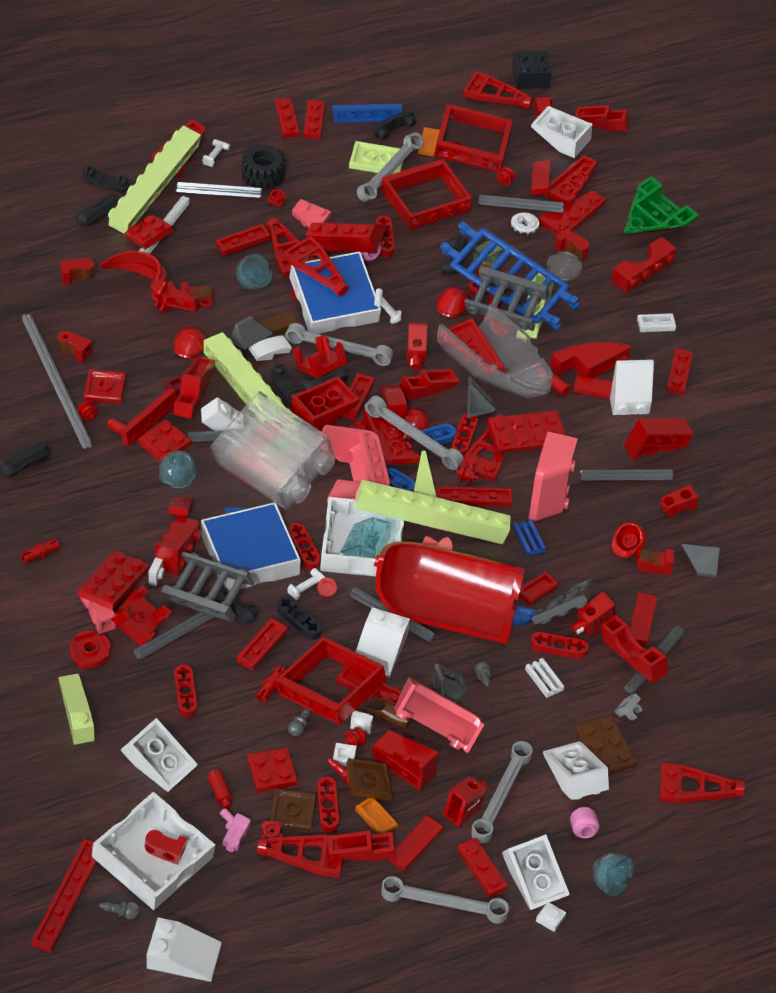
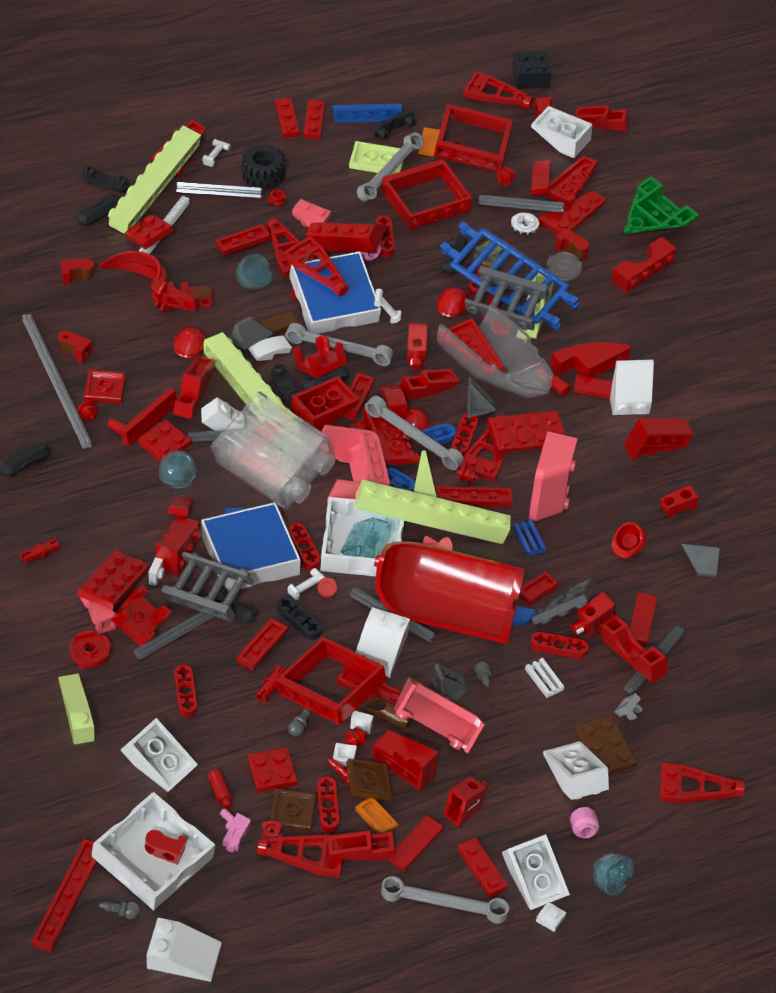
dark red tile [164,375,182,396] -> none
light grey piece [471,741,533,843] -> none
dark grey axle [580,469,673,481] -> none
white tile [637,313,676,332] -> none
red leg [637,549,674,575] -> none
red plate [666,348,693,395] -> none

